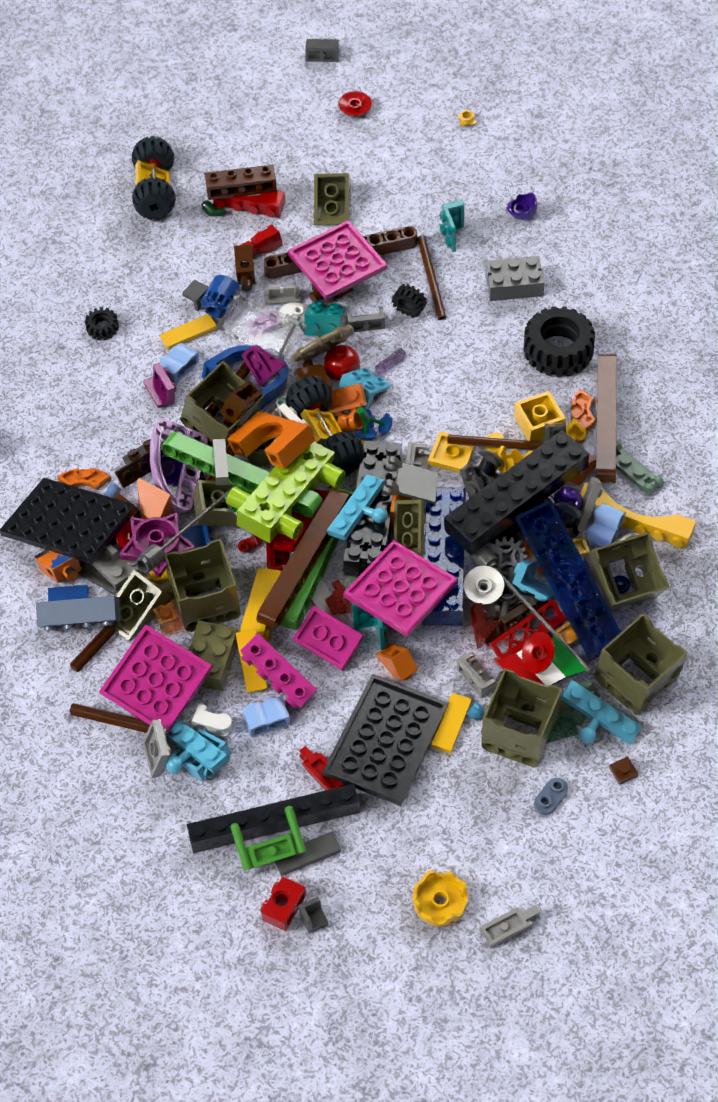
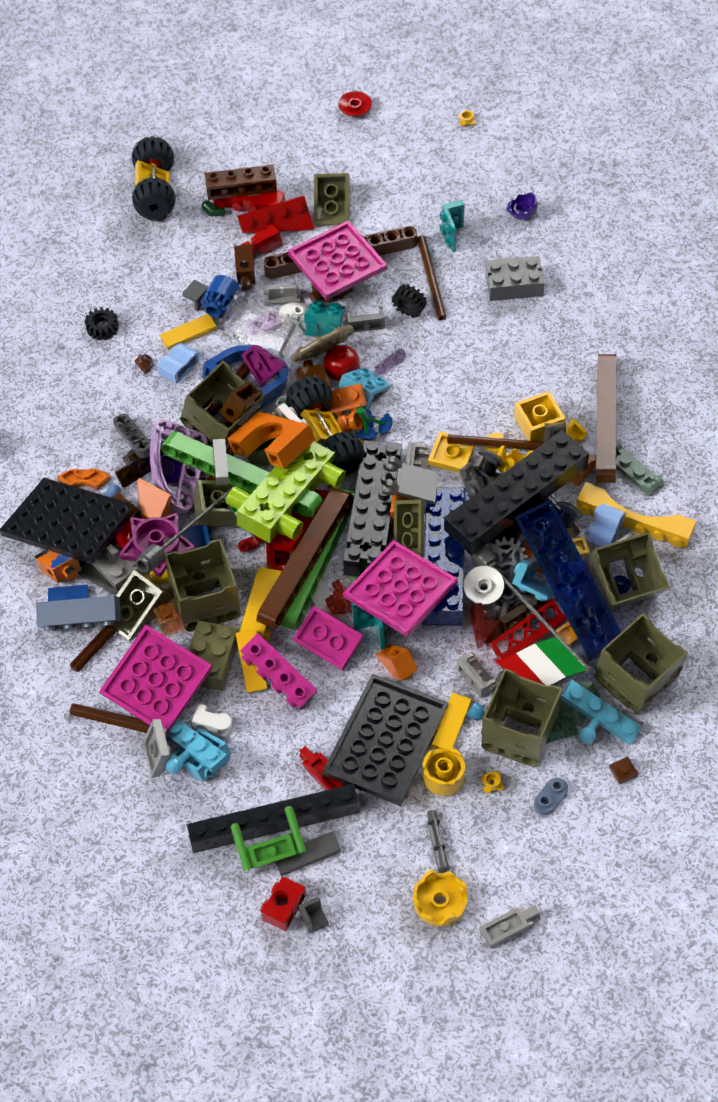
magenta bracket [143,362,177,408] -> none
light blue brick [242,697,290,737] -> none
dark grey hinge [305,39,339,62] -> none
medium azure plate [327,474,388,541] -> none
red dish [522,632,555,674] -> none
black tyre [524,306,595,377] -> none
dark purple hair [553,486,583,512] -> none
orange tile [571,389,597,432] -> none
light grey hinge [574,477,603,532] -> none
none -> dark grey beam [113,414,150,458]
none -> reddish brown plate [134,354,154,374]
none -> red wing [237,195,315,233]
none -> yellow brick [423,746,466,796]
none -> dark grey piece [427,810,450,873]
none -> yellow plate [480,771,504,793]

